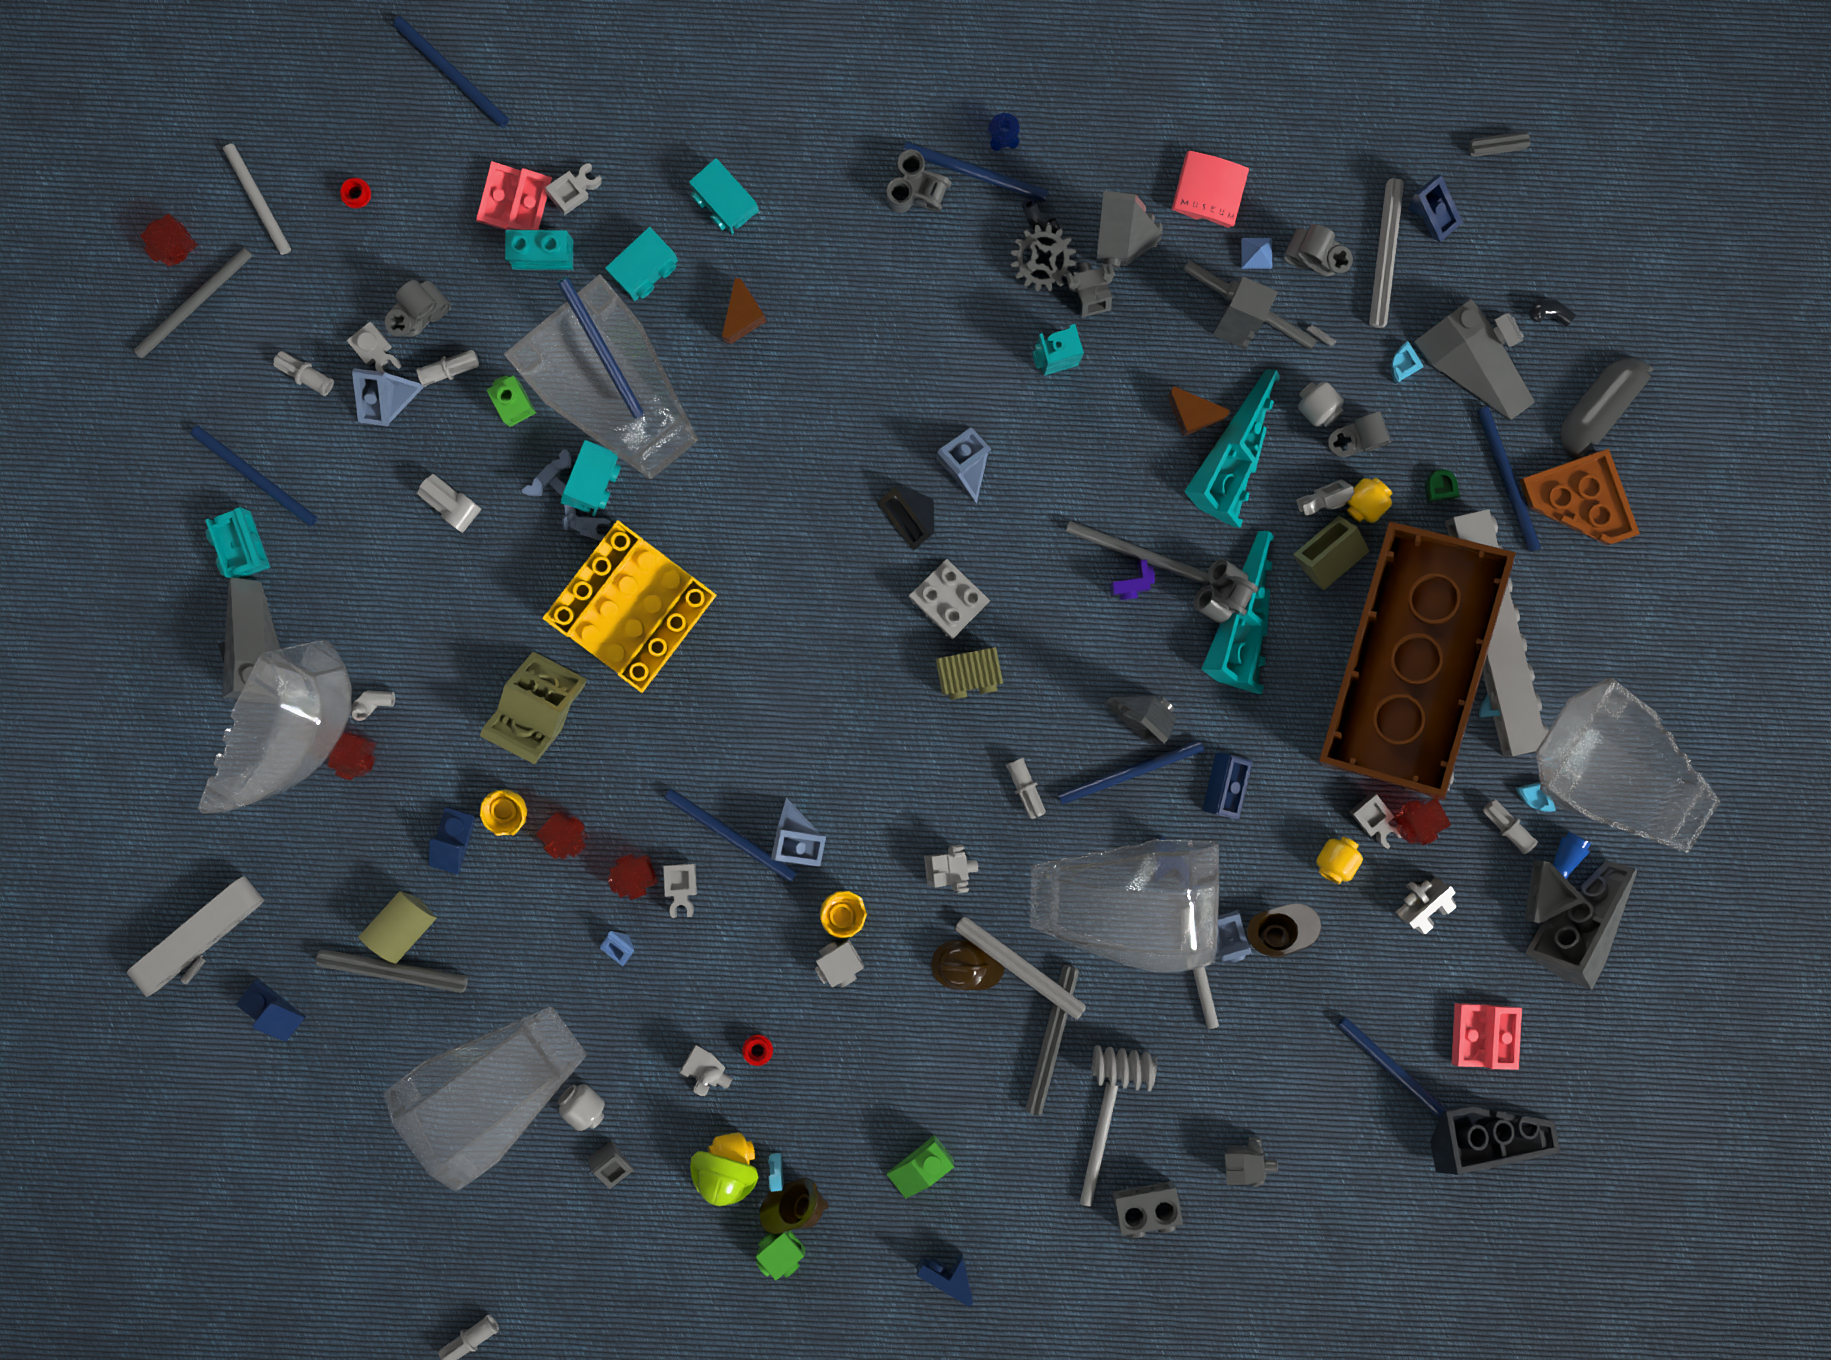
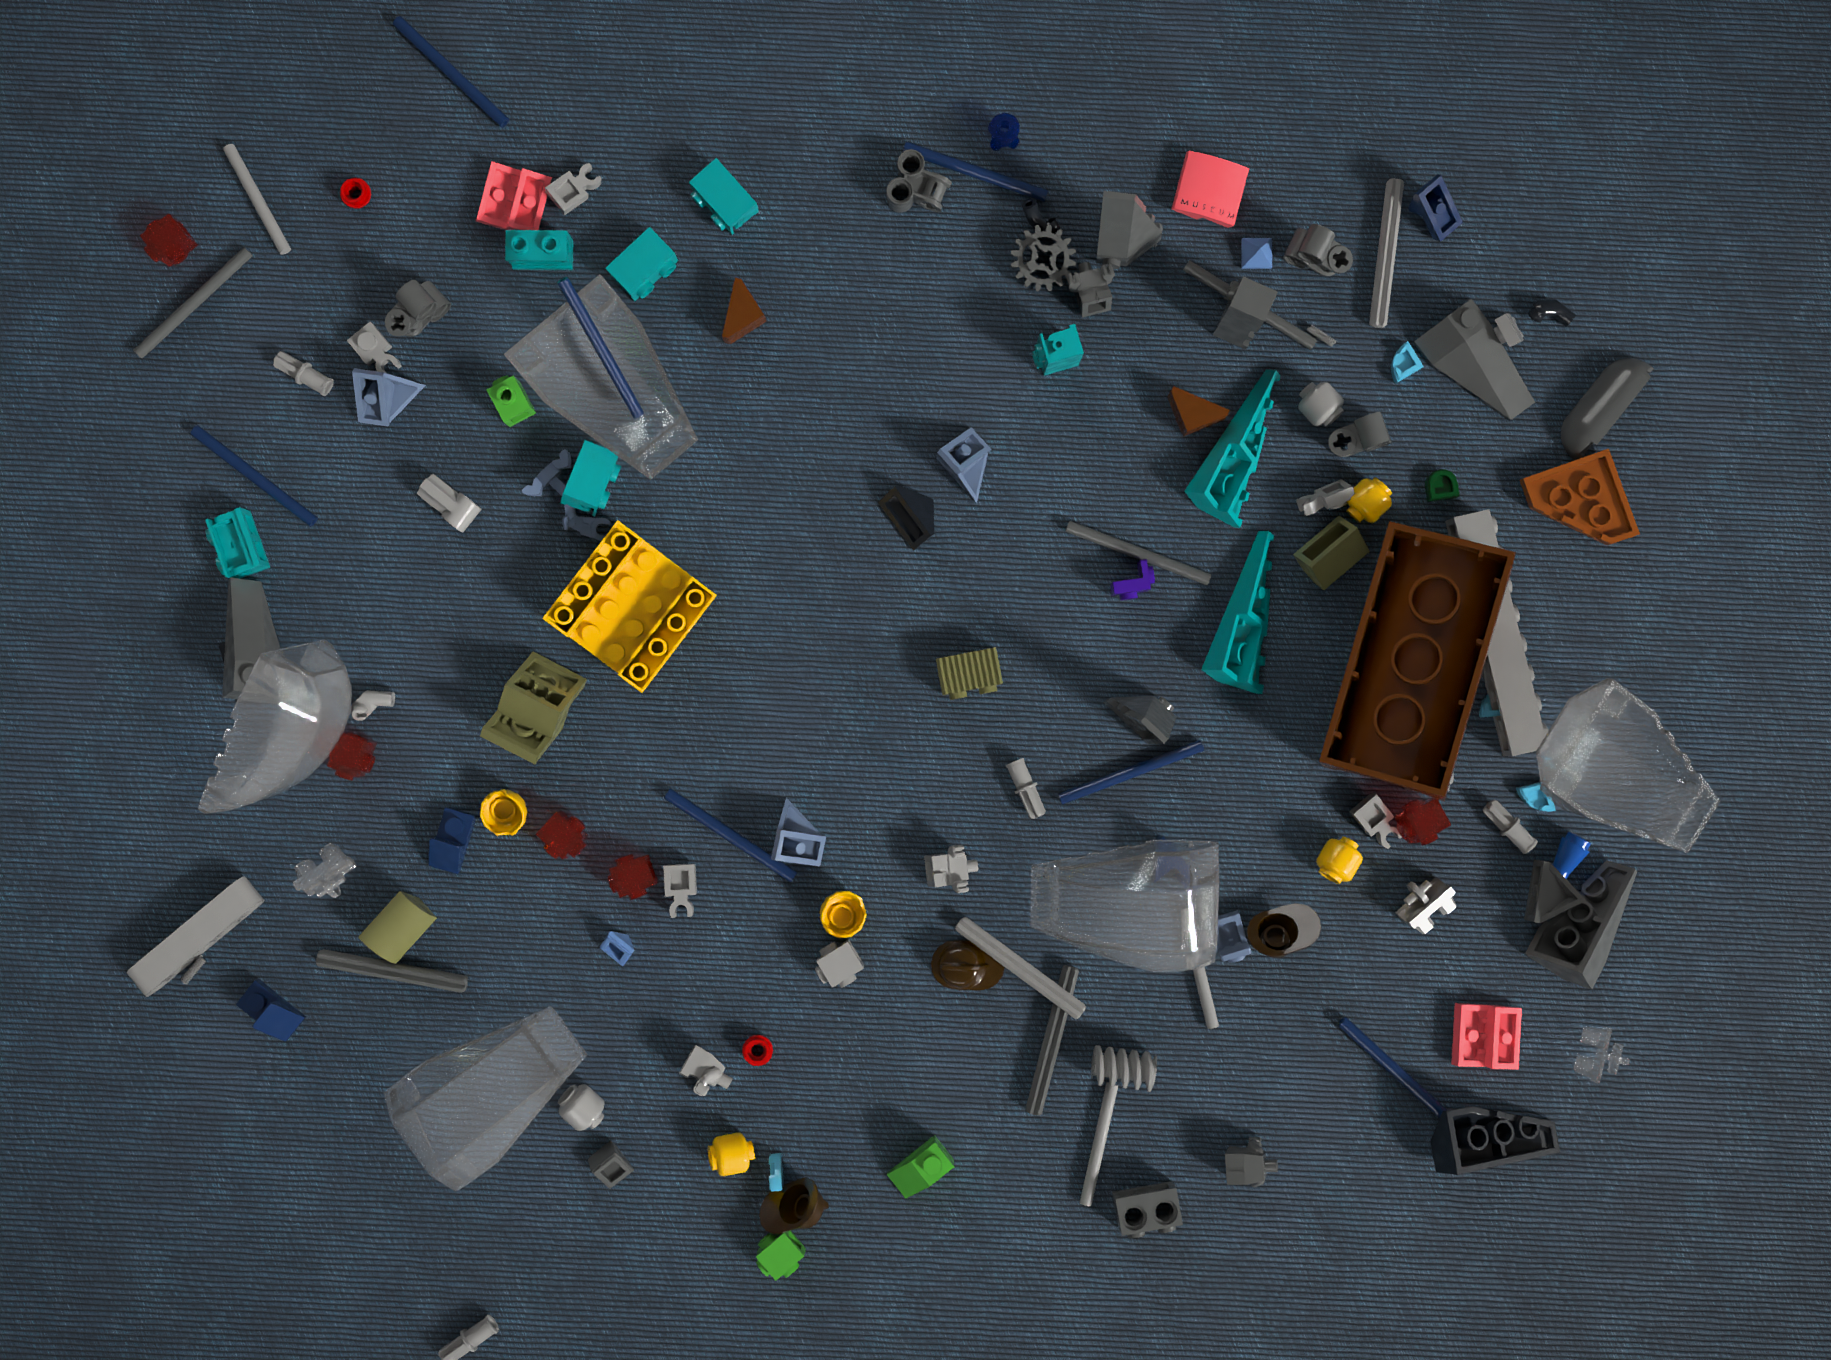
light grey axle [416,350,479,387] -> none
lime hat [690,1151,759,1206] -> none
light grey hinge [908,559,990,639] -> none
dark blue slope [916,1252,973,1307] -> none
dark grey piece [1193,558,1259,623] -> none
dark blue slope [1203,752,1253,820] -> none
dark grey axle [1469,131,1530,157] -> none
dark blue piece [1477,406,1541,552] -> none
none -> clear hips [292,843,357,898]
none -> clear hips [1574,1025,1630,1084]

